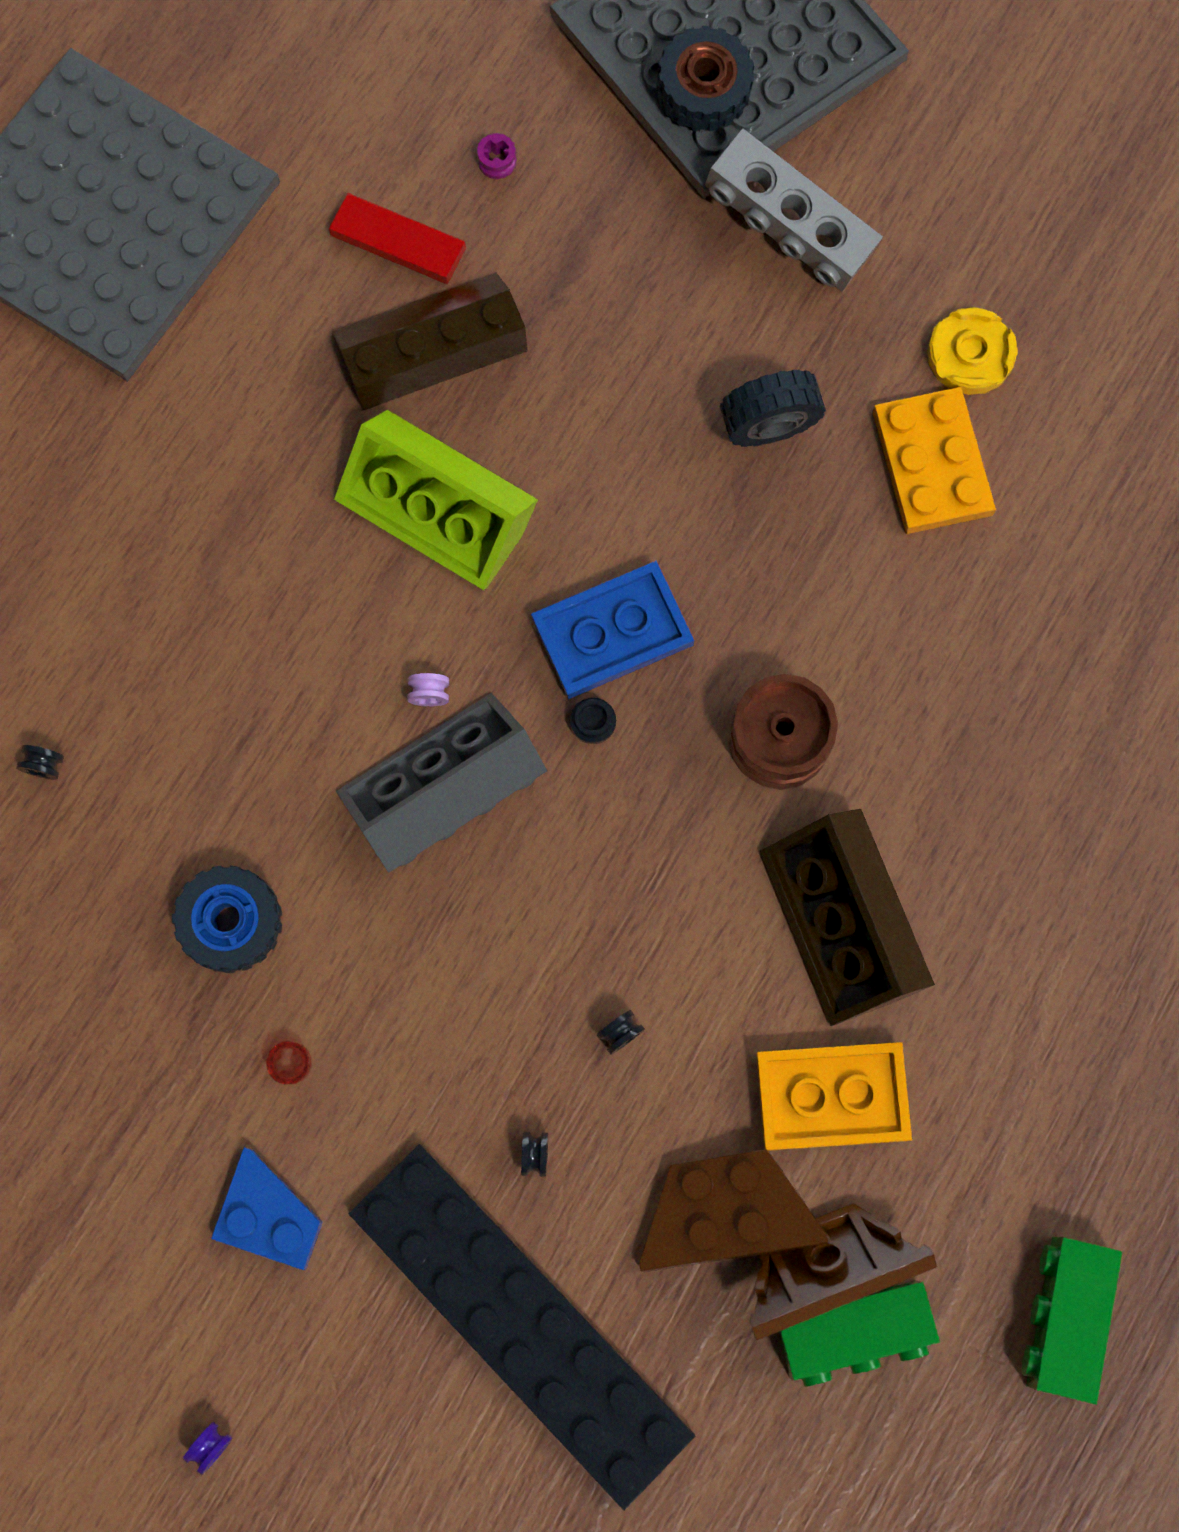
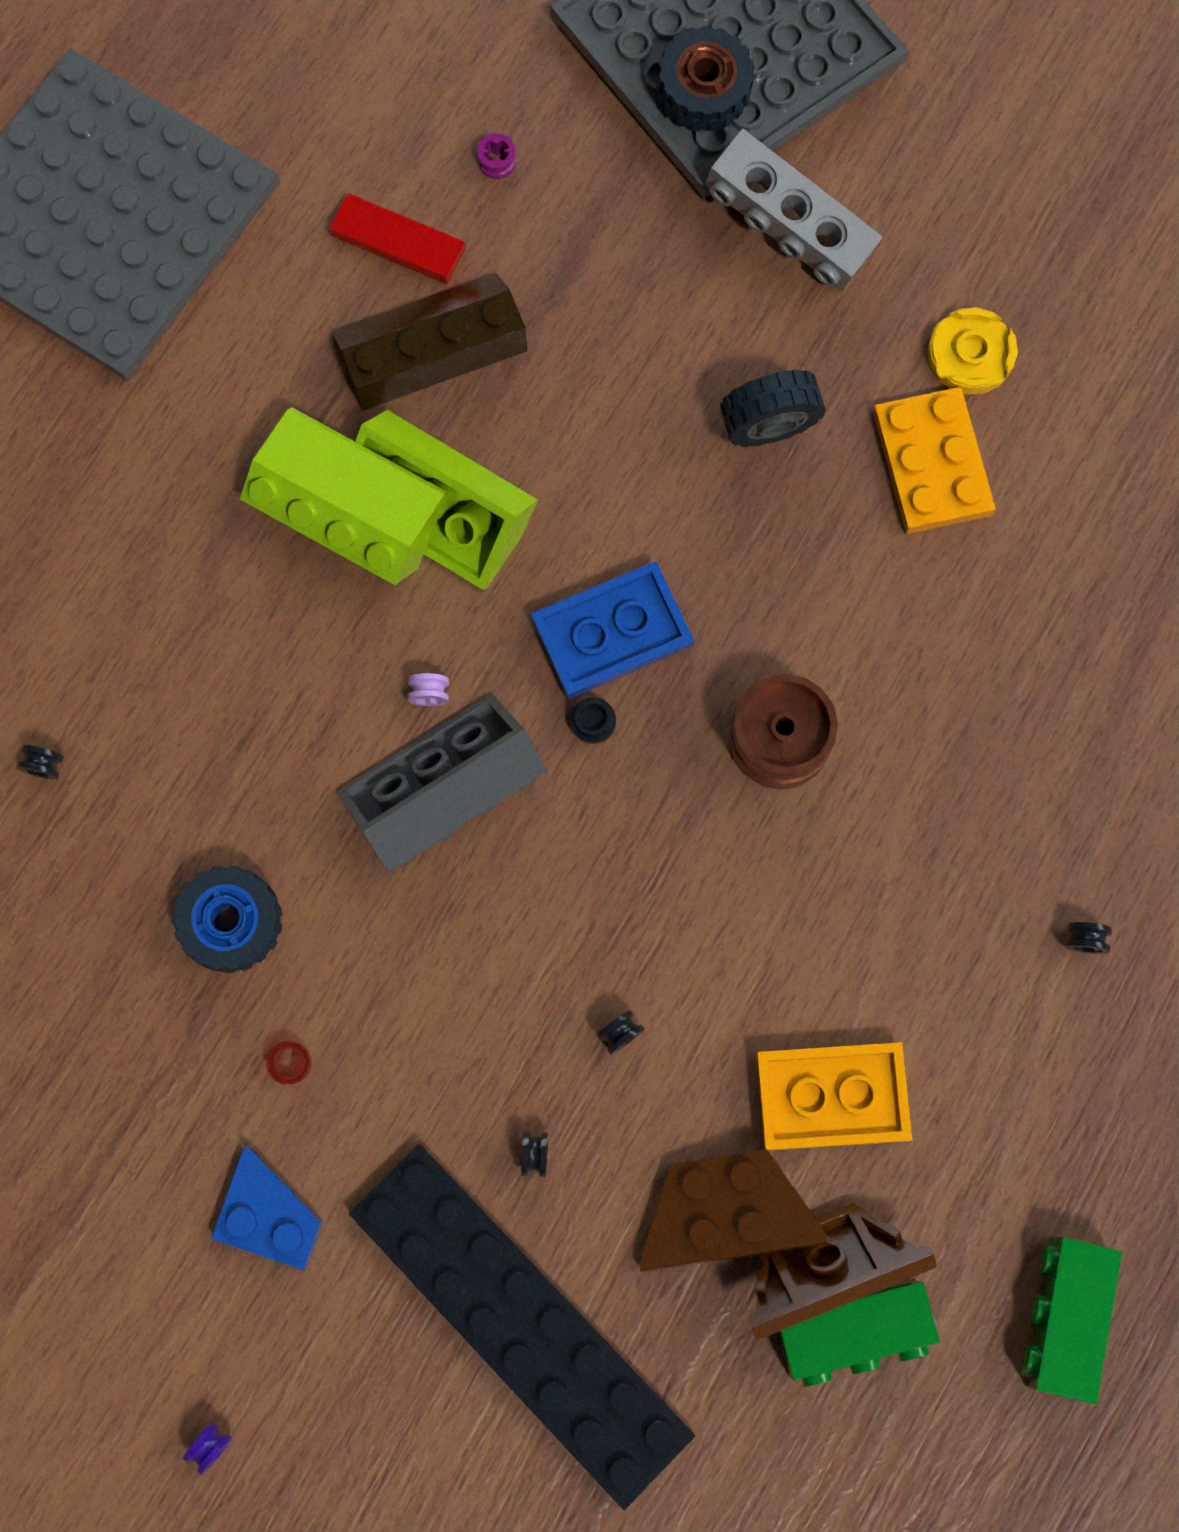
dark brown slope [760,809,935,1026] -> none
none -> lime slope [240,407,448,585]
none -> black bush [1066,922,1112,954]

